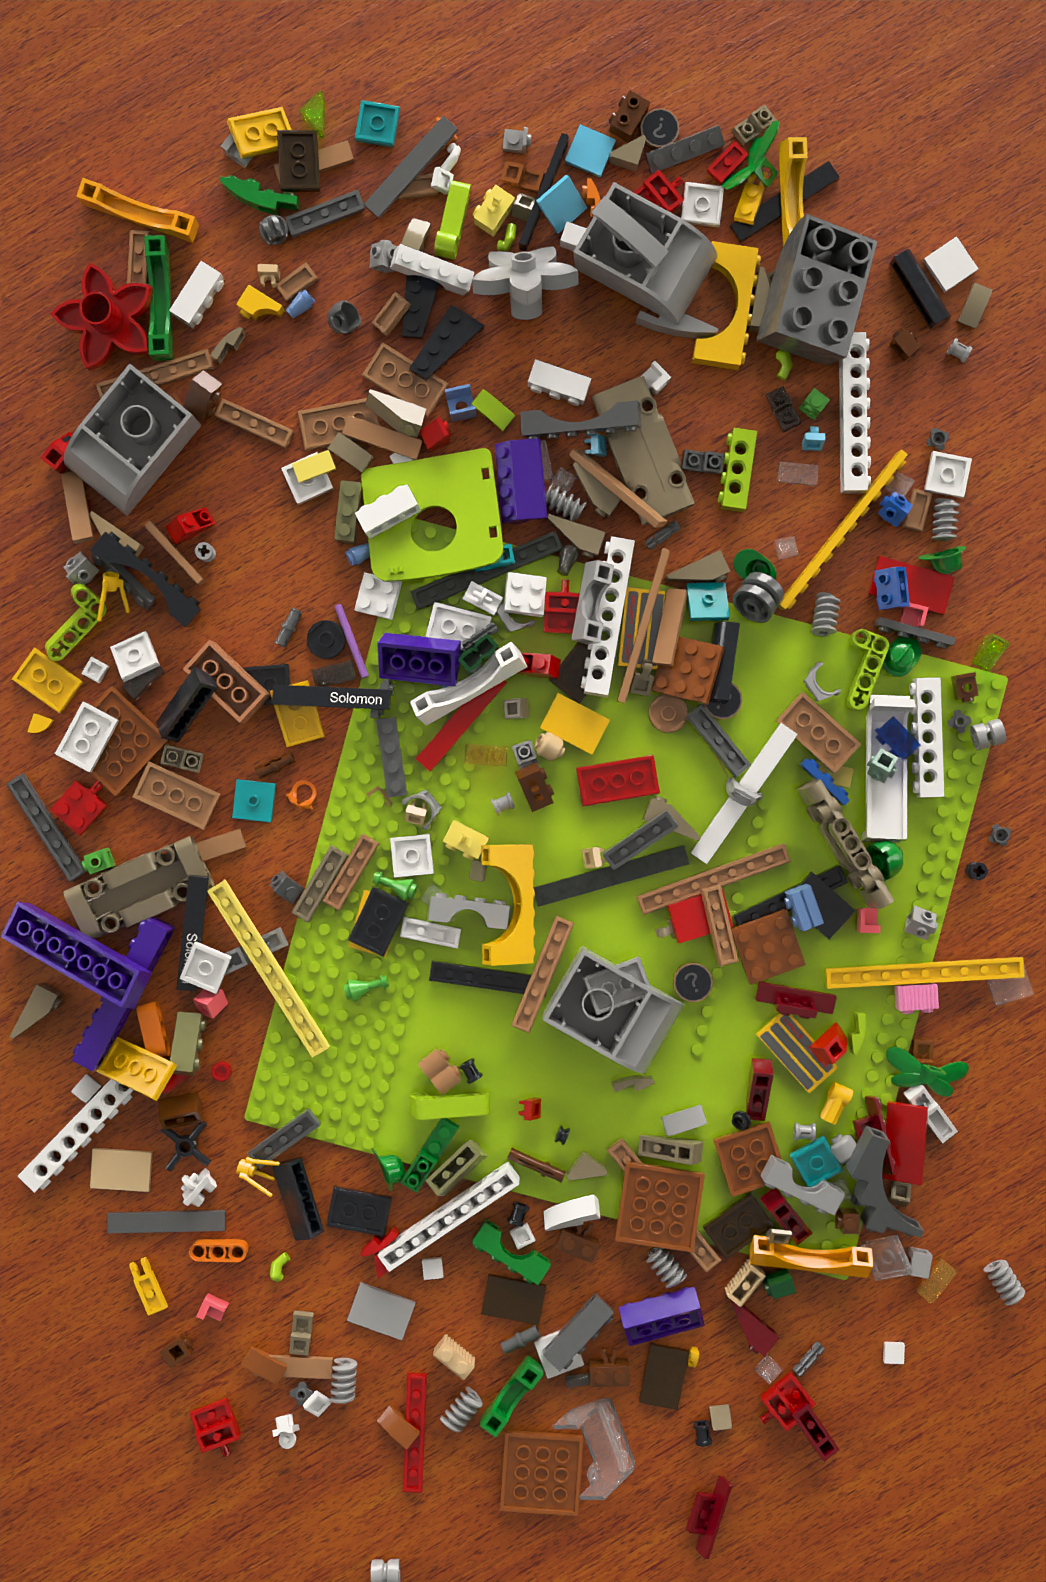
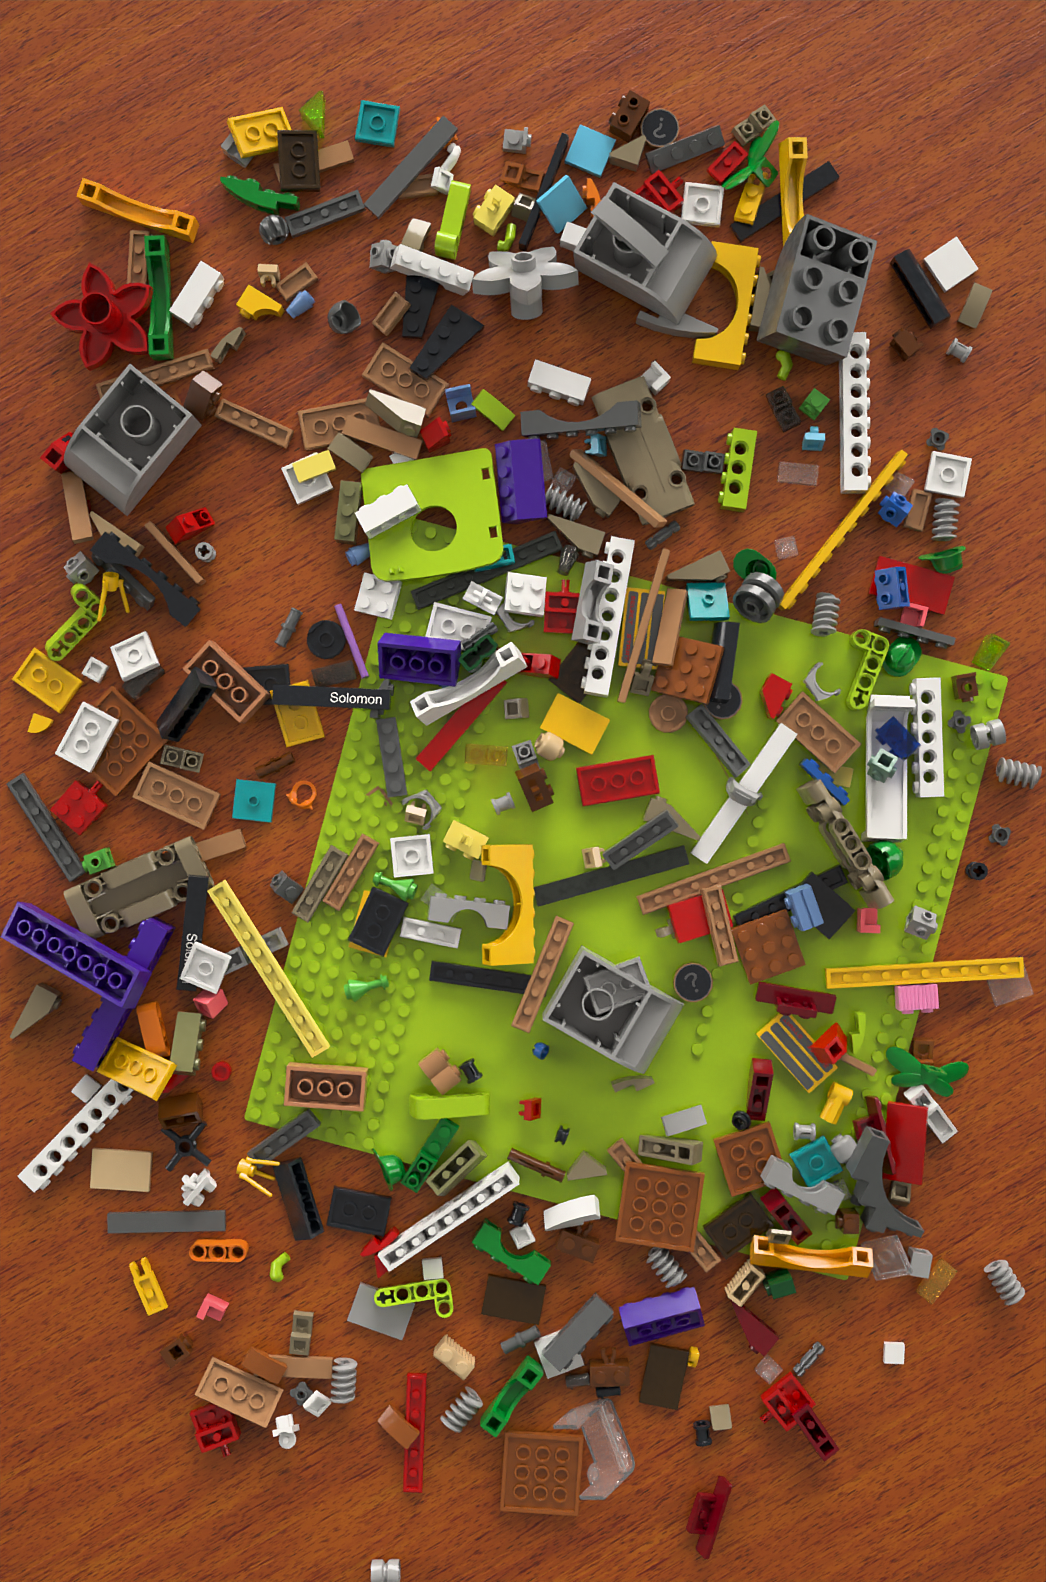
none -> medium nougat plate [194,1357,283,1429]
none -> nougat brick [284,1062,368,1111]
none -> lime beam [374,1278,453,1318]
none -> blue hinge [532,1042,549,1060]
none -> black pin [596,1386,621,1400]
none -> red slope [760,673,793,720]
none -> medium nougat tile [840,1053,877,1076]
none -> light grey piece [996,757,1042,789]

